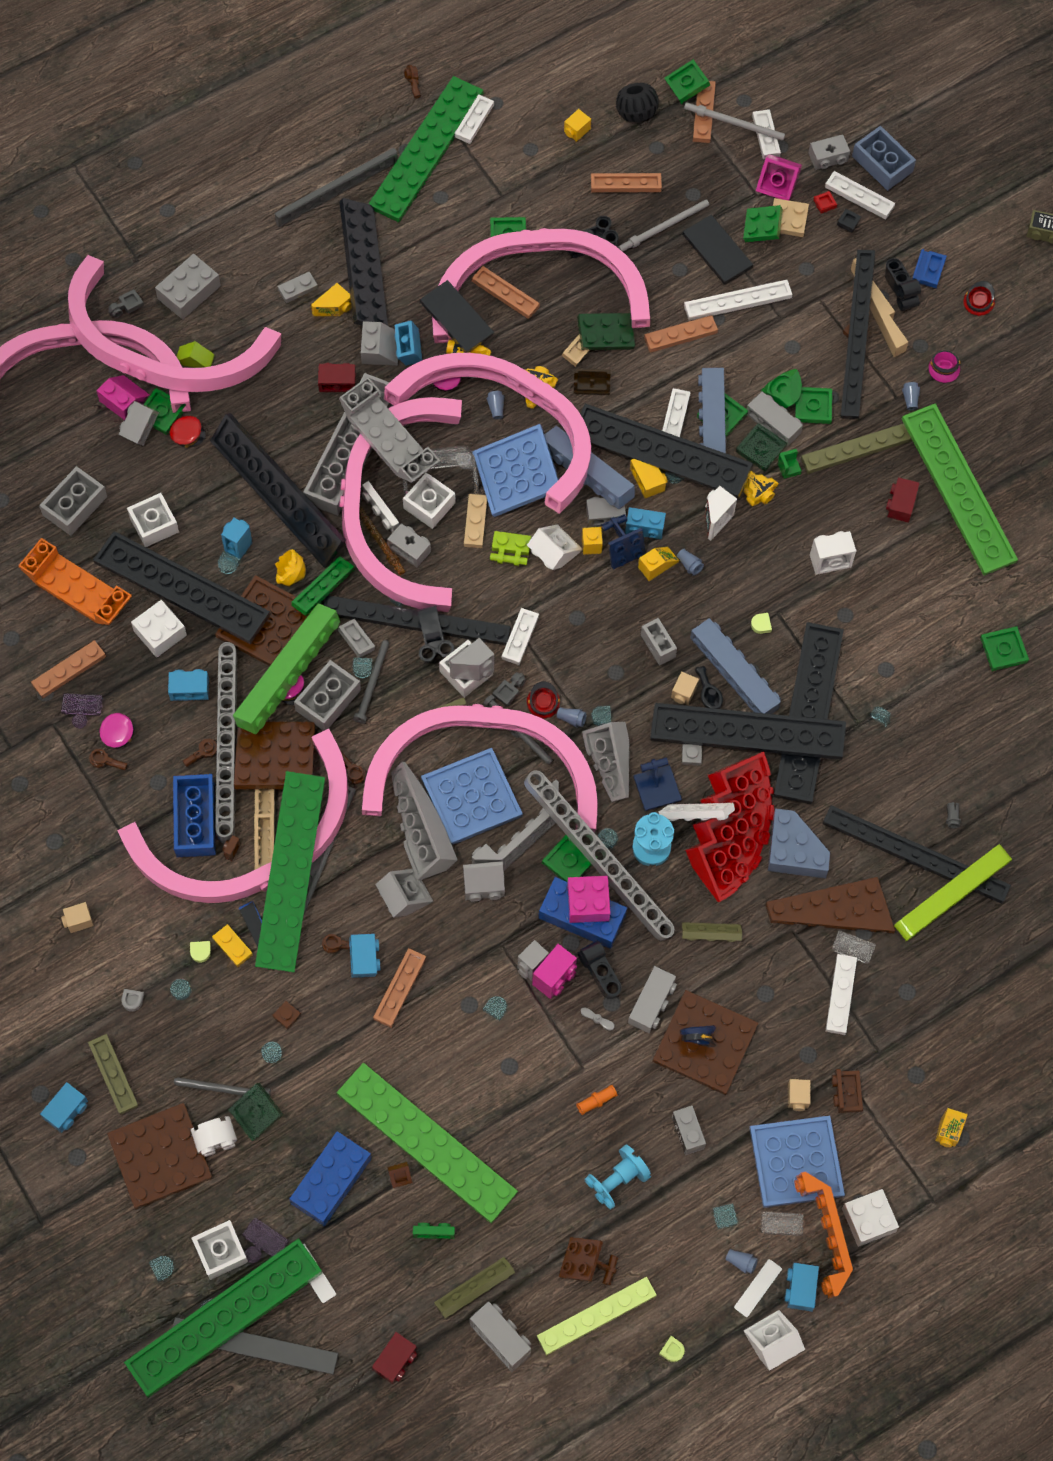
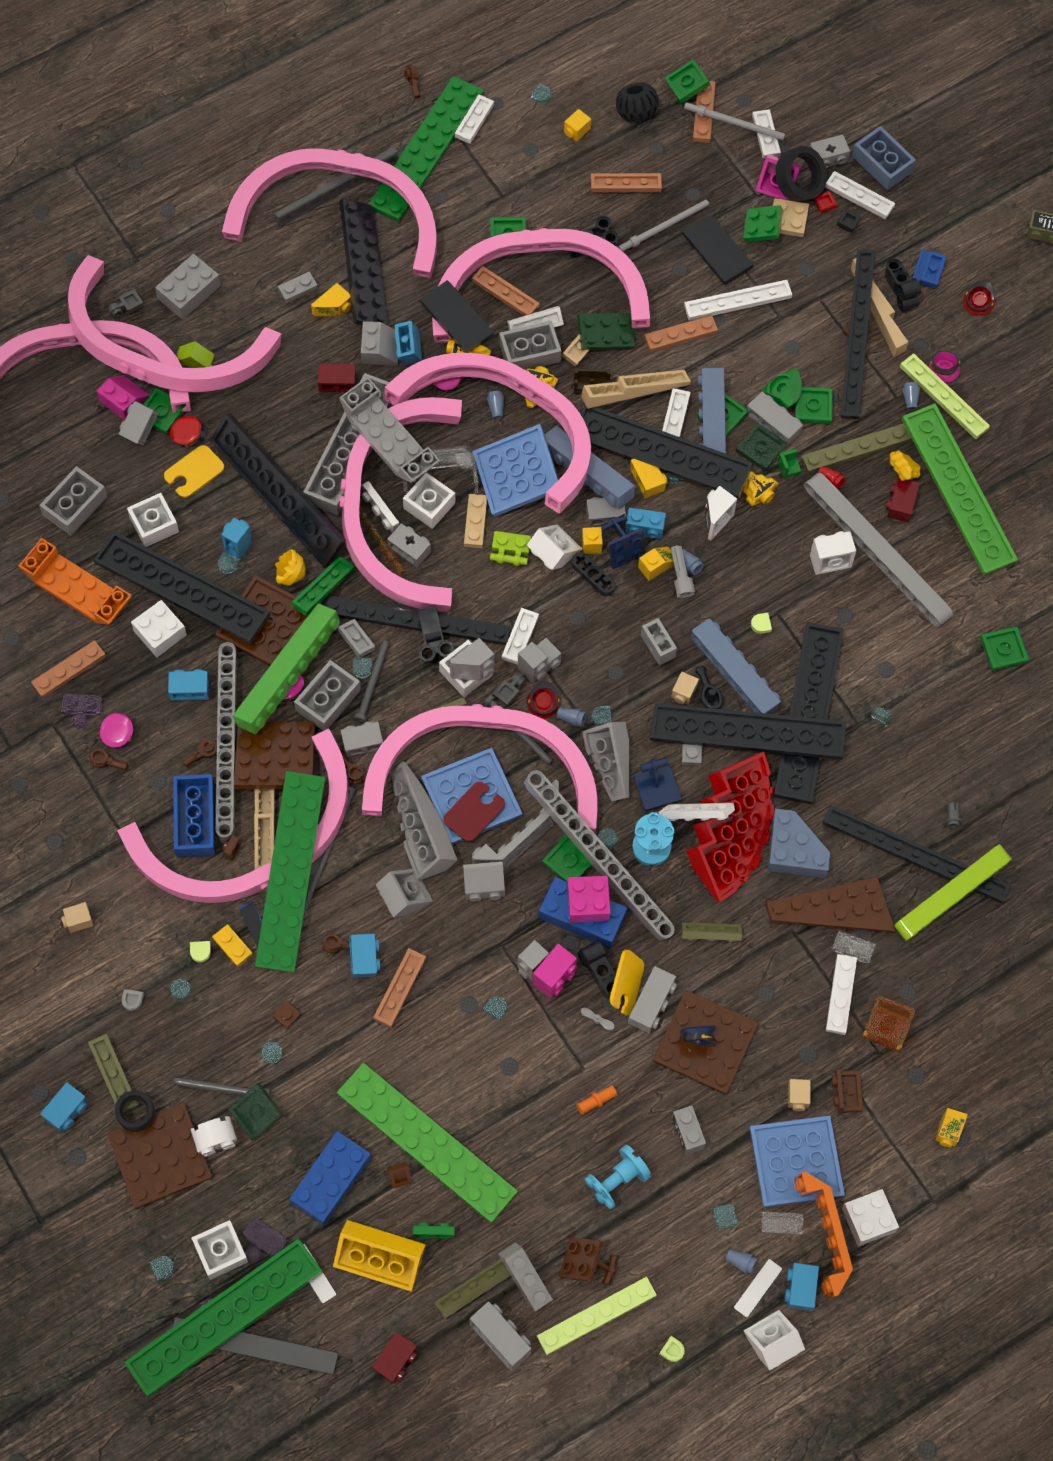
none -> black tyre [115,1090,155,1132]
none -> yellow piece [164,445,224,498]
none -> bright pink arch [222,149,437,279]
none -> yellow slope [333,1220,426,1292]
none -> light grey brick [341,721,383,758]
none -> dark red piece [443,782,505,842]
none -> light grey brick [498,1242,553,1311]
none -> light grey brick [499,321,561,370]
none -> white plate [507,306,564,330]
none -> light grey brick [518,638,561,684]
none -> clear light blue tile [531,84,551,104]
none -> black beam [572,553,615,596]
none -> tan slope [581,370,691,409]
none -> yellow piece [610,950,644,1016]
none -> light grey piece [671,545,695,598]
none -> black tyre [775,146,827,202]
none -> light grey beam [804,472,953,627]
none -> red cone [817,466,845,490]
none -> clear orange brick [862,995,916,1052]
none -> yellow rock [890,451,920,481]
none -> yellowish green plate [900,353,990,439]

